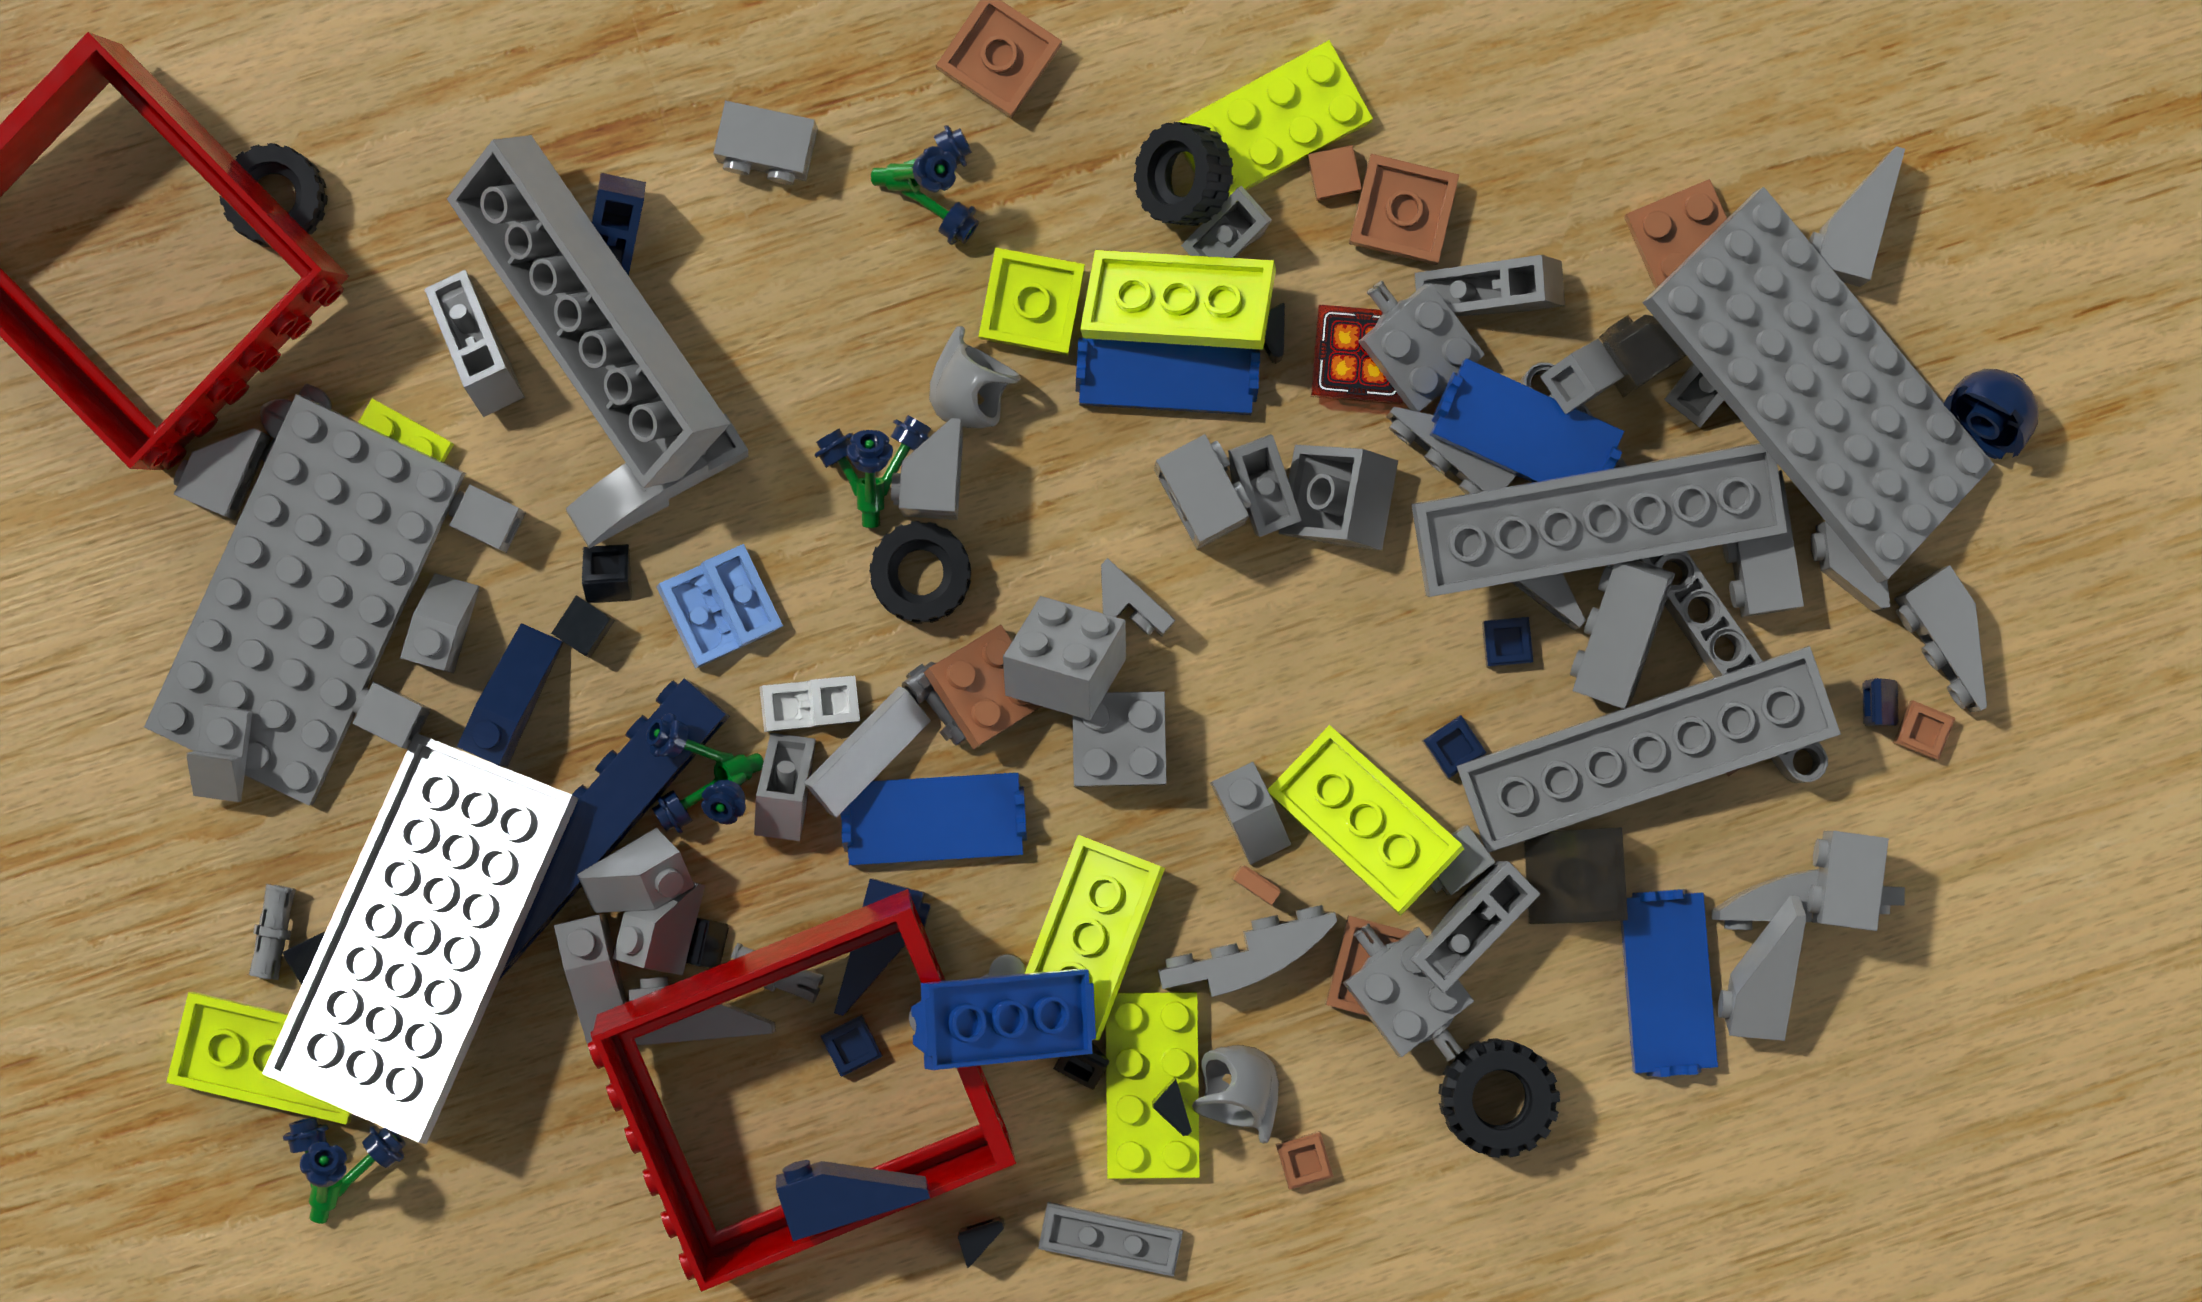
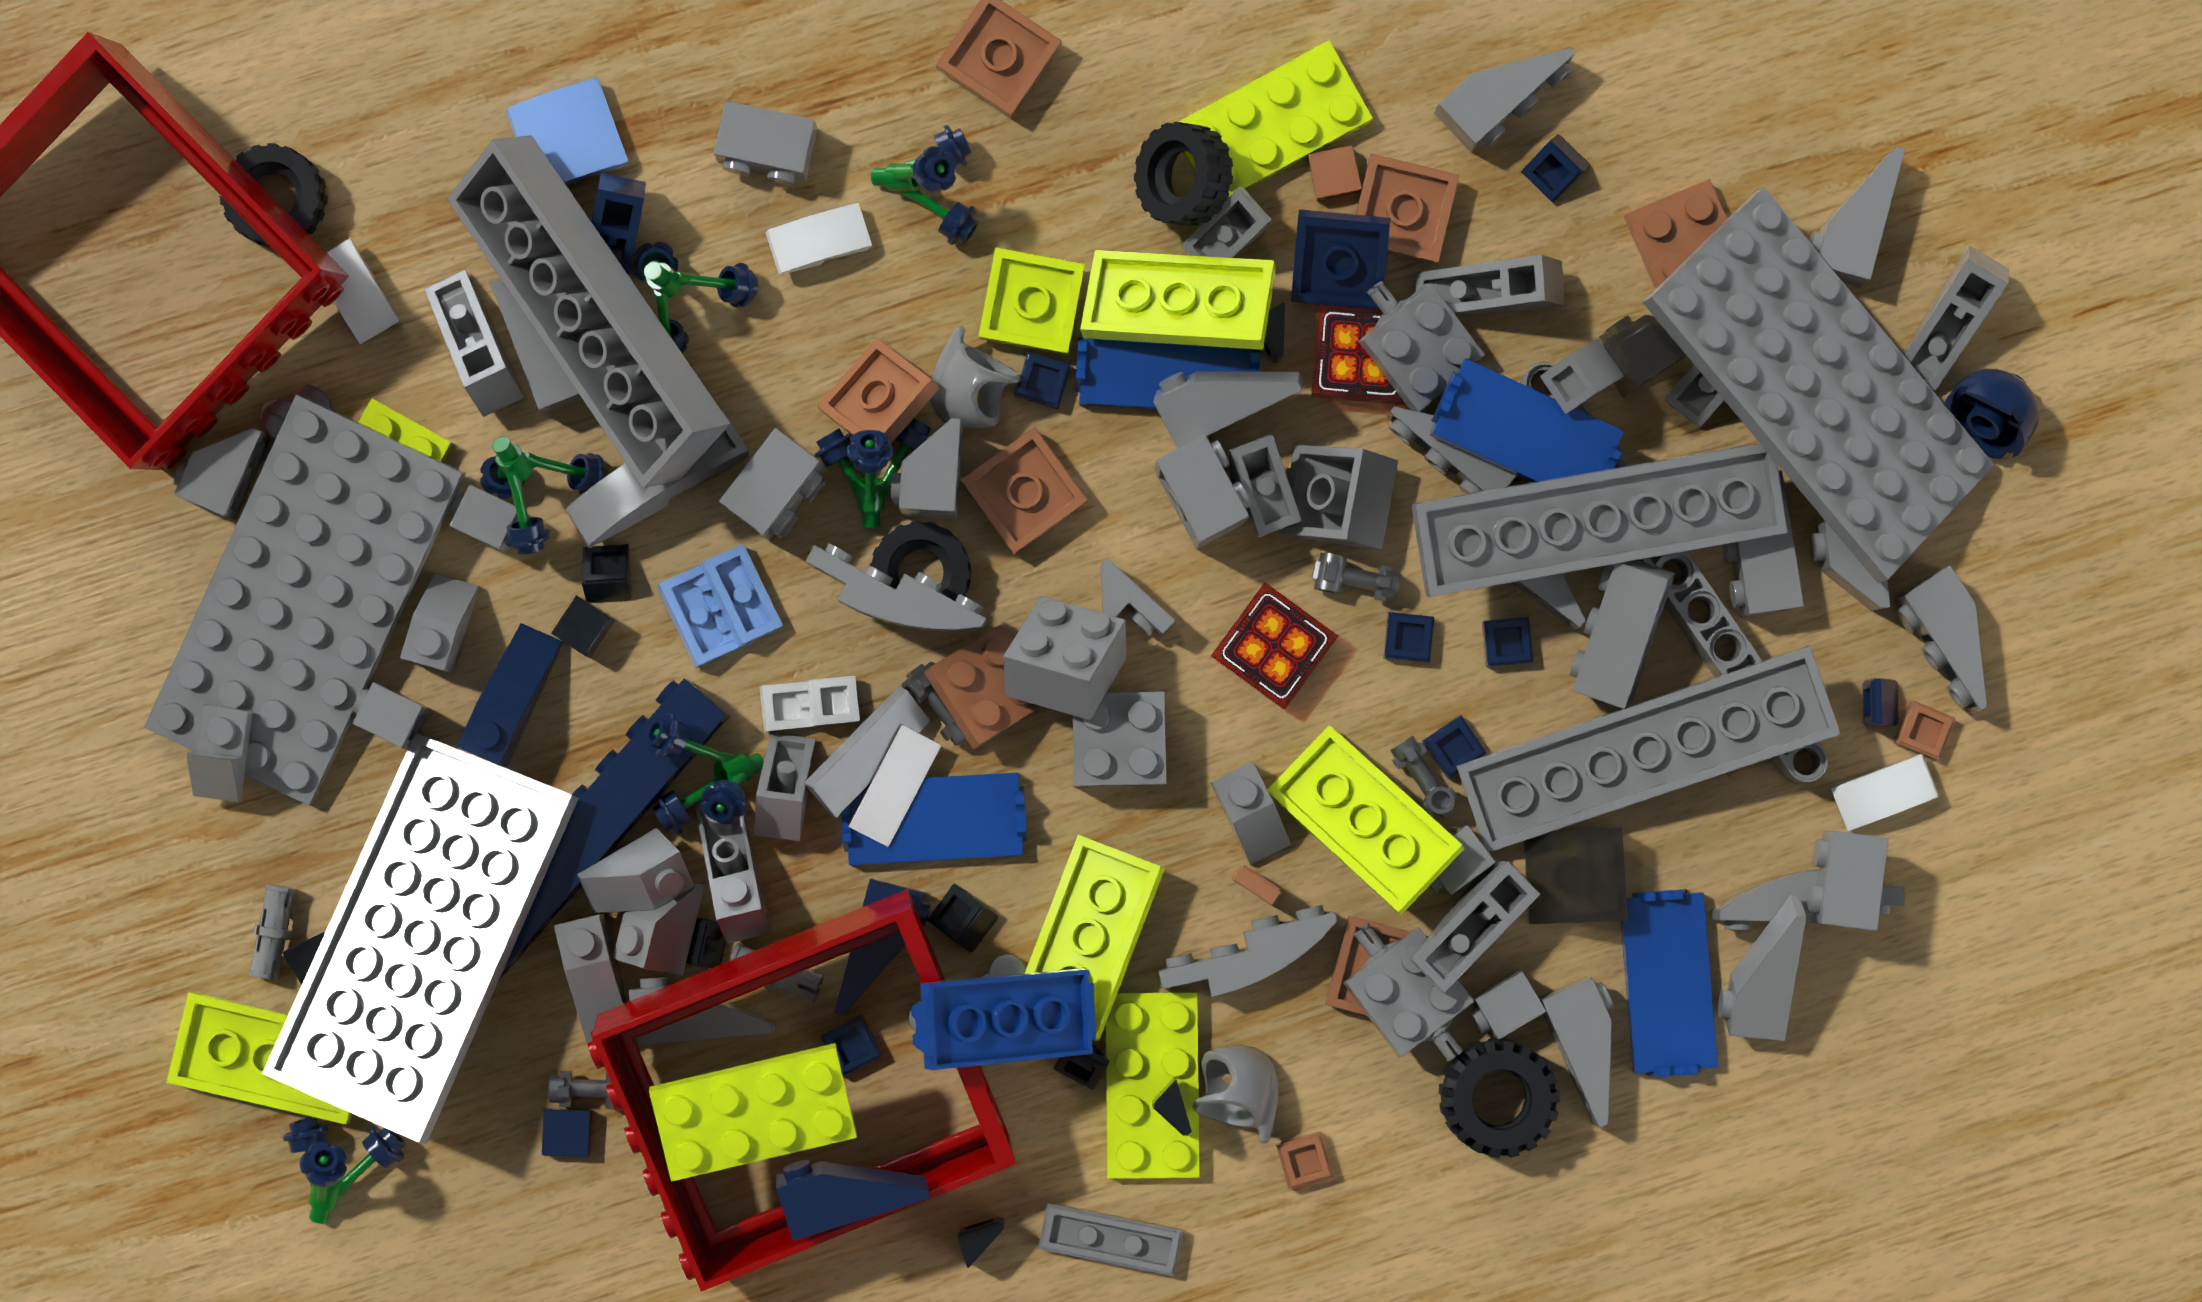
none -> white slope [327,238,399,344]
none -> plant [480,437,608,554]
none -> light grey slope [490,279,583,415]
none -> light blue slope [506,77,629,187]
none -> dark blue tile [542,1108,592,1157]
none -> flat silver bar [549,1071,614,1110]
none -> plant [633,242,758,354]
none -> neon yellow plate [649,1043,857,1182]
none -> light grey slope [695,799,772,944]
none -> light grey brick [719,428,826,543]
none -> white slope [765,203,872,275]
none -> light grey slope [806,543,987,632]
none -> nougat plate [817,338,940,444]
none -> white sticker [848,725,941,847]
none -> black slope [927,883,998,952]
none -> nougat plate [960,427,1088,555]
none -> dark blue tile [1015,352,1071,410]
none -> light grey slope [1153,371,1303,449]
none -> tile [1210,582,1338,710]
none -> dark blue plate [1291,209,1391,310]
none -> flat silver bar [1312,553,1401,601]
none -> dark blue tile [1383,612,1434,663]
none -> flat silver bar [1390,736,1457,818]
none -> light grey slope [1434,47,1576,152]
none -> light grey brick [1469,970,1547,1040]
none -> dark blue slope [1521,134,1590,203]
none -> light grey slope [1539,976,1613,1128]
none -> white slope [1831,754,1939,831]
none -> light grey slope [1903,246,2009,392]

